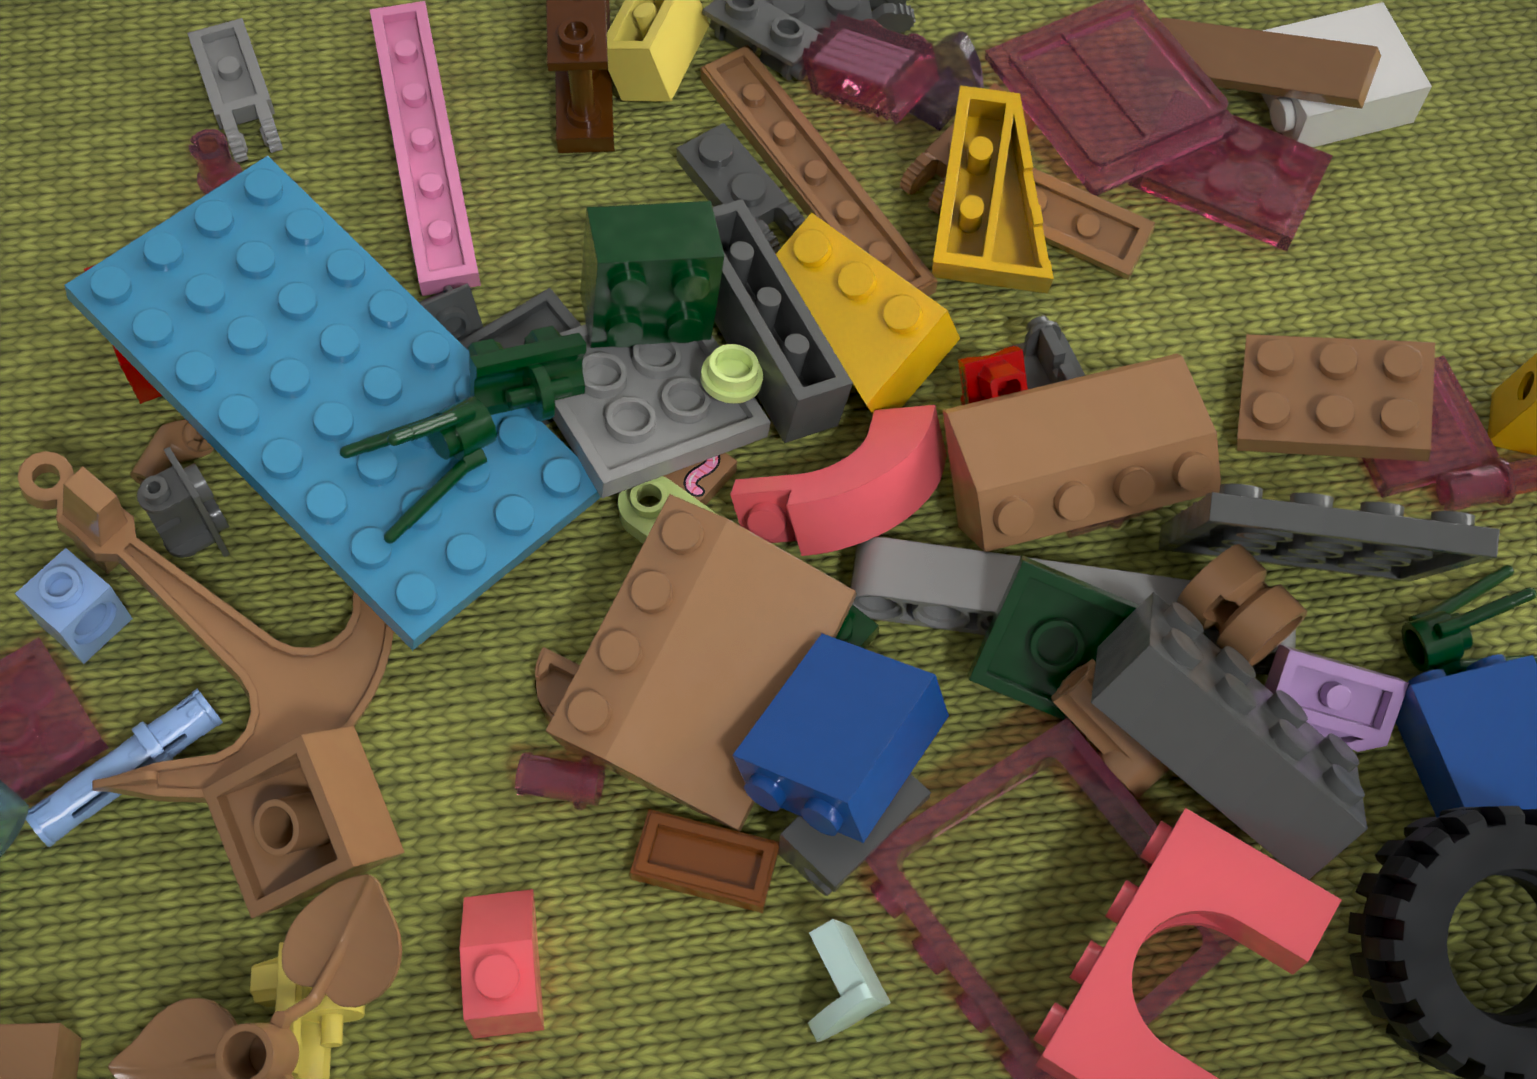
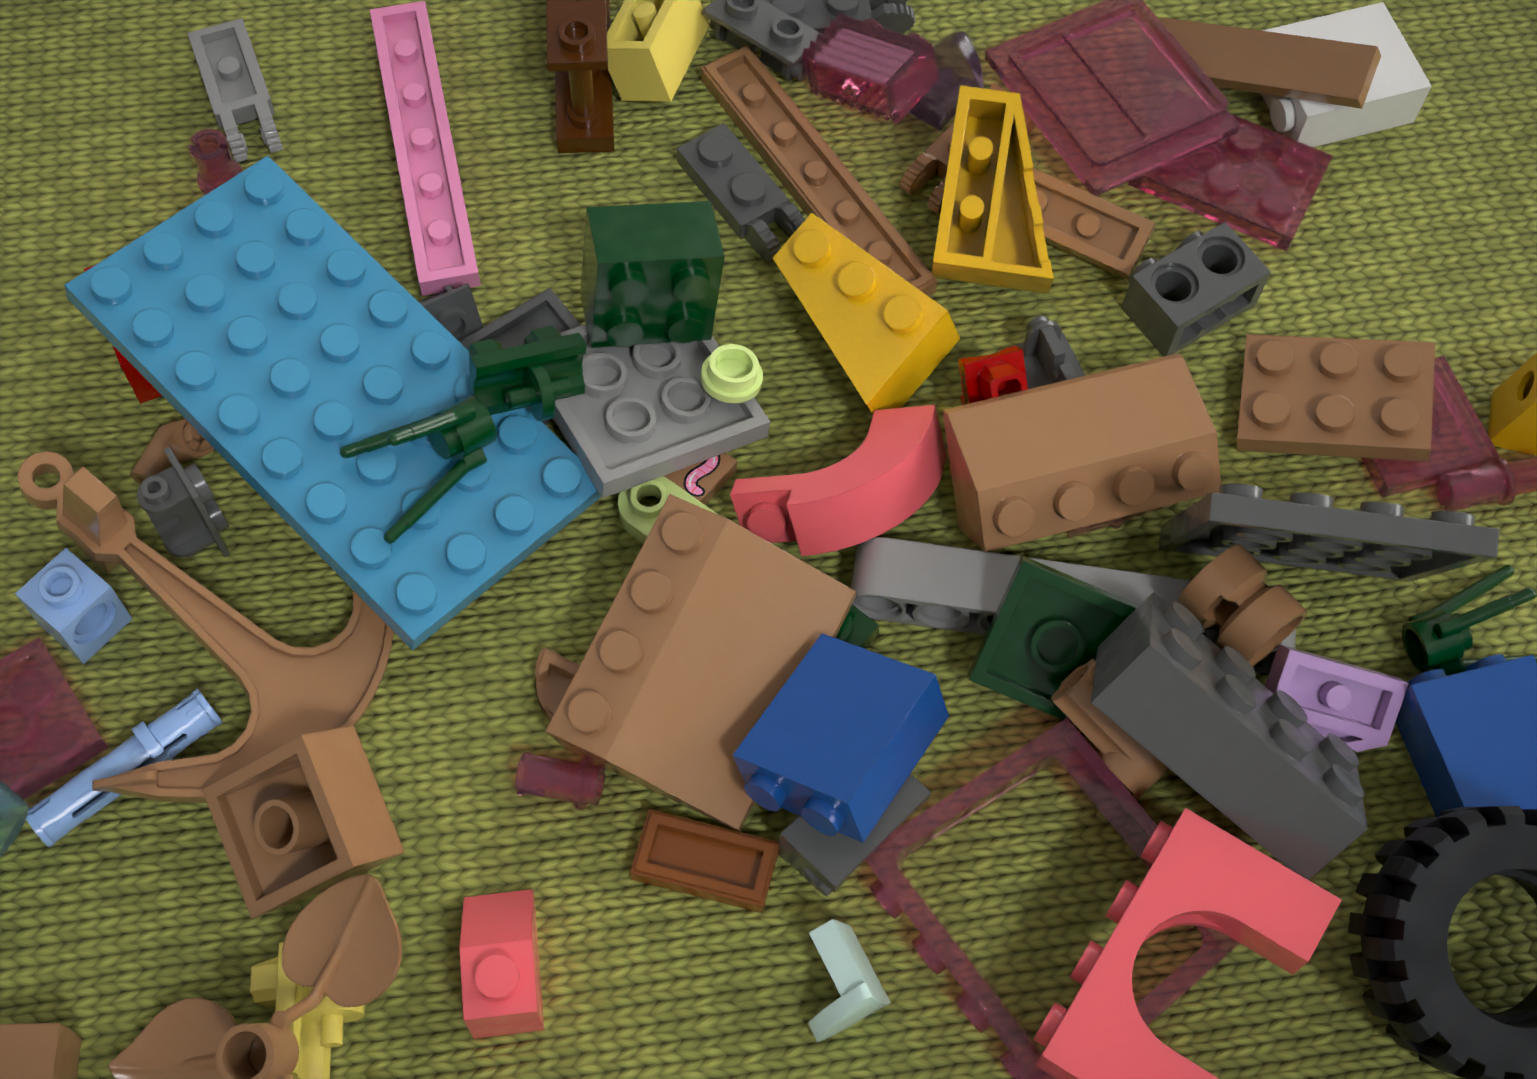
dark grey brick [713,199,853,443] -> none
none -> dark grey brick [1121,222,1271,357]

